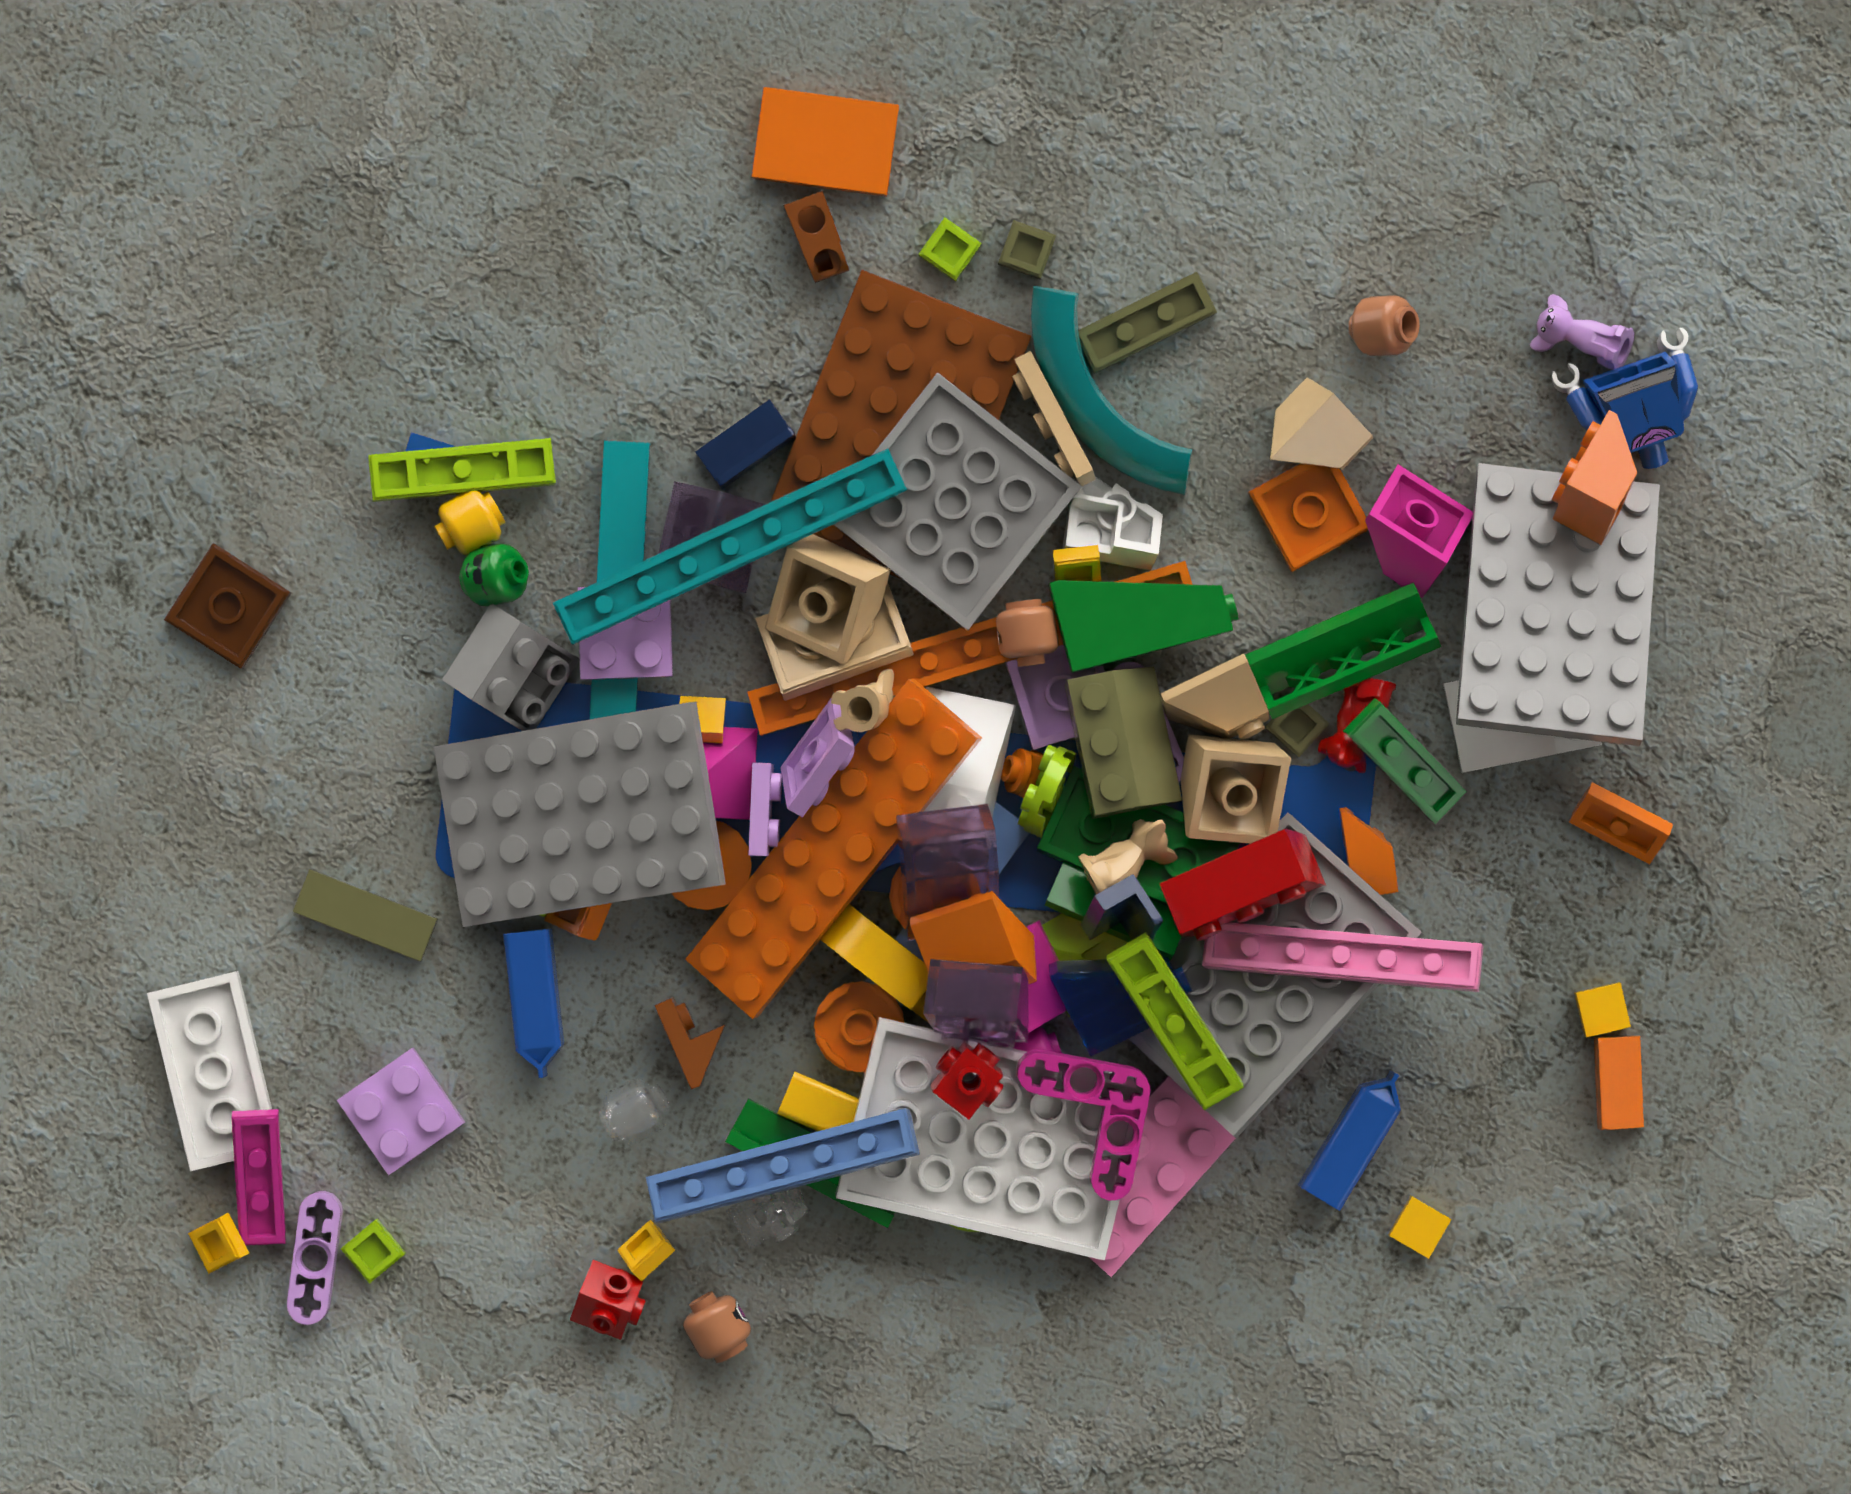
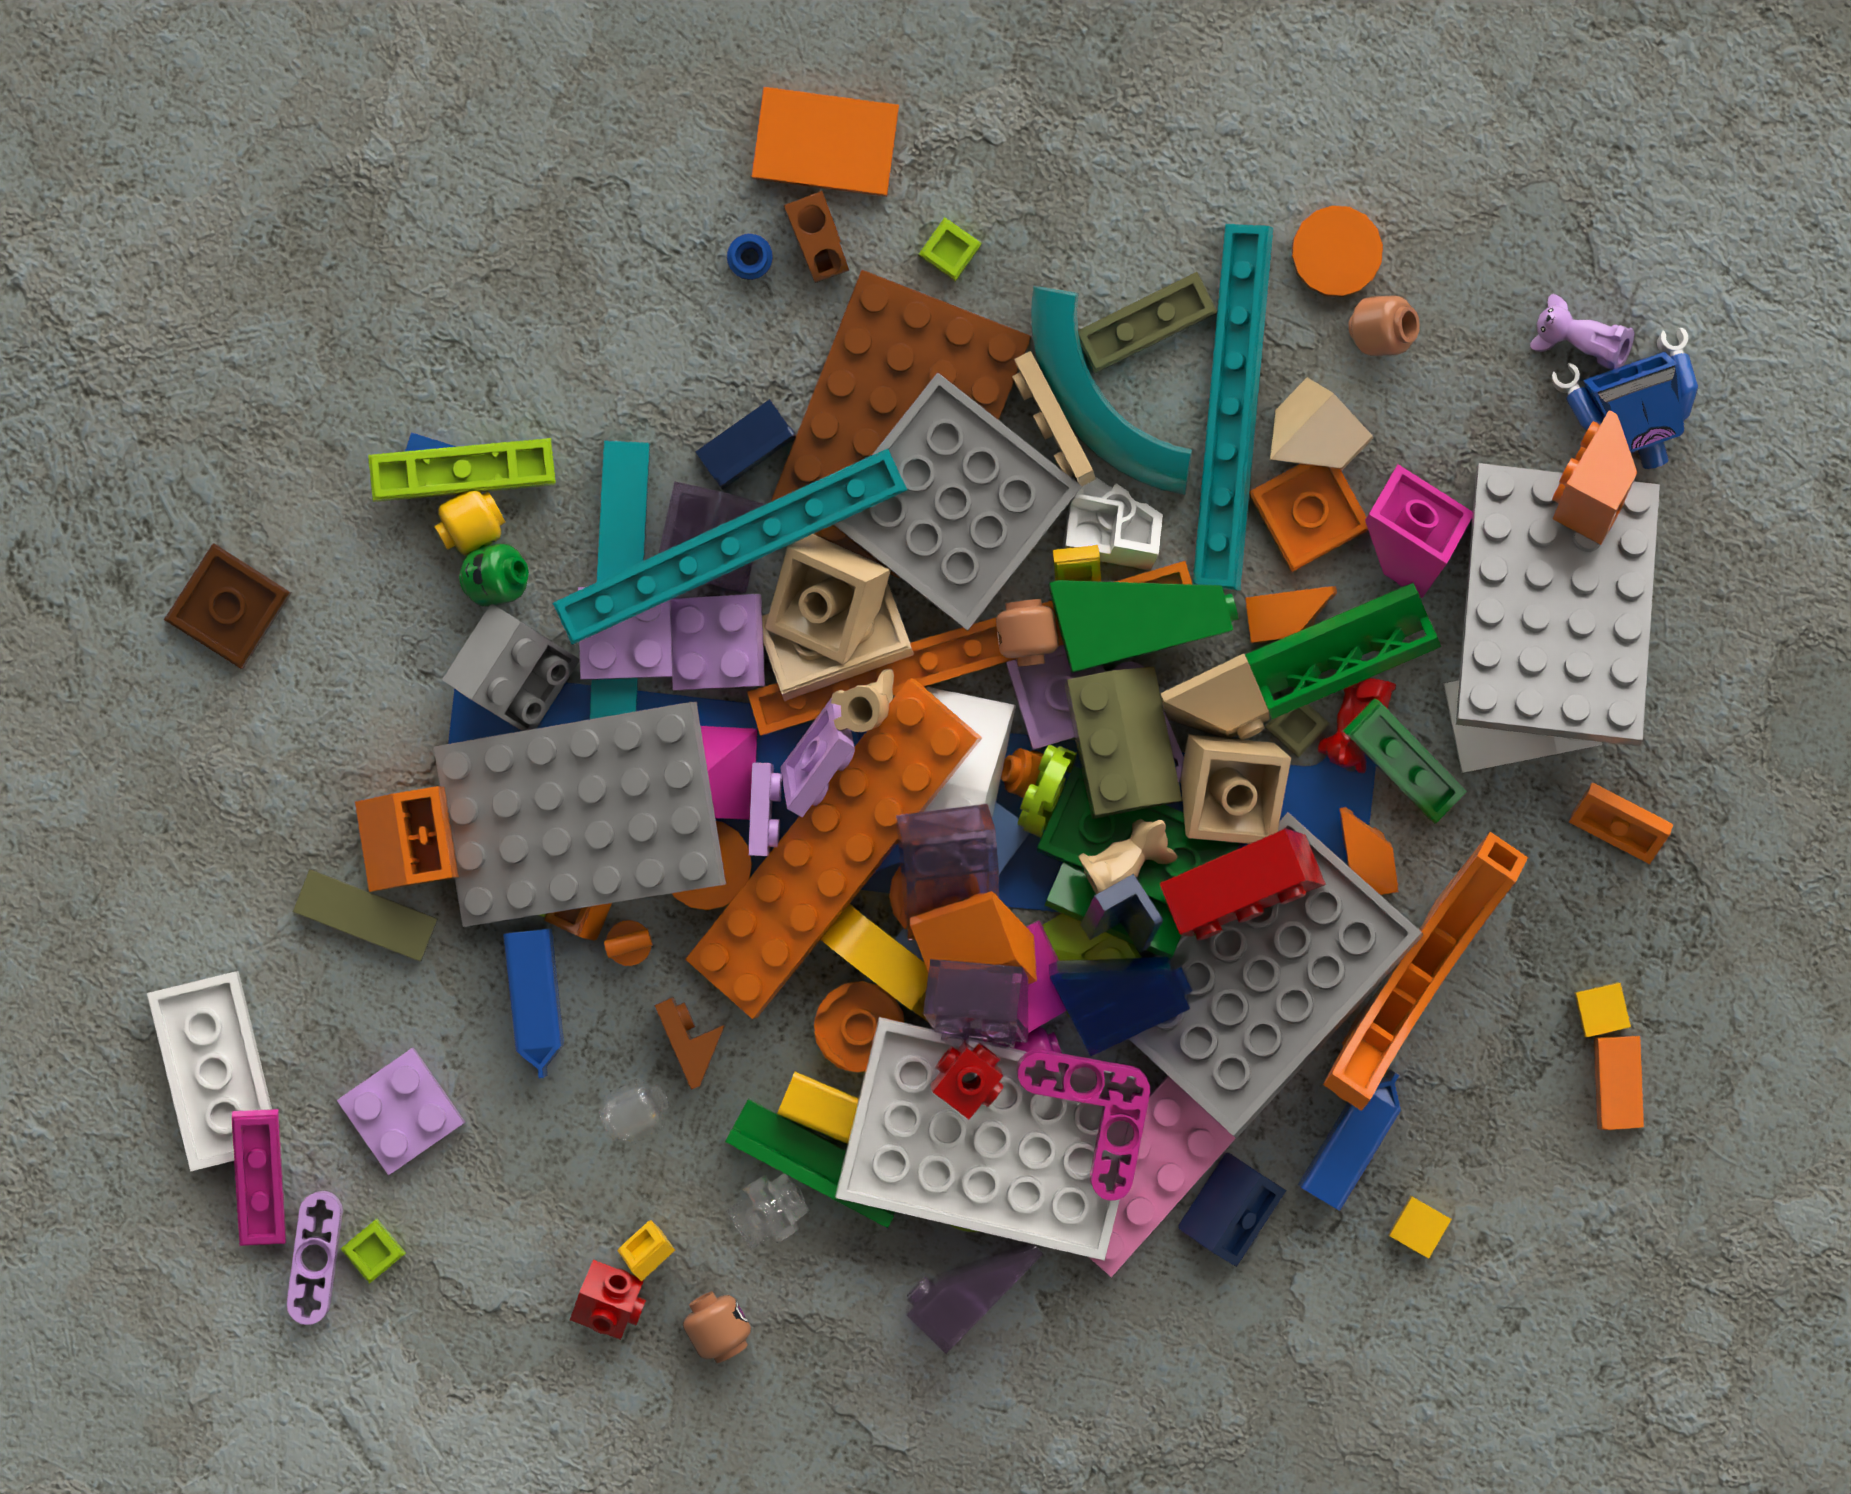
yellow tile [188,1212,249,1274] -> none
medium blue tile [646,1108,920,1223] -> none
yellow tile [679,696,726,743] -> none
olive tile [998,220,1056,280] -> none
lime plate [1106,932,1244,1111] -> none
bright pink tile [1202,922,1483,992] -> none
none -> orange slope [355,786,459,892]
none -> orange plate [604,920,653,966]
none -> lavender plate [671,594,765,690]
none -> blue plate [727,234,773,280]
none -> clear purple slope [906,1243,1043,1354]
none -> dark blue panel [1178,1153,1287,1267]
none -> teal tile [1193,224,1273,591]
none -> orange slope [1245,586,1337,643]
none -> orange tile [1292,205,1383,297]
none -> orange arch [1323,832,1528,1111]

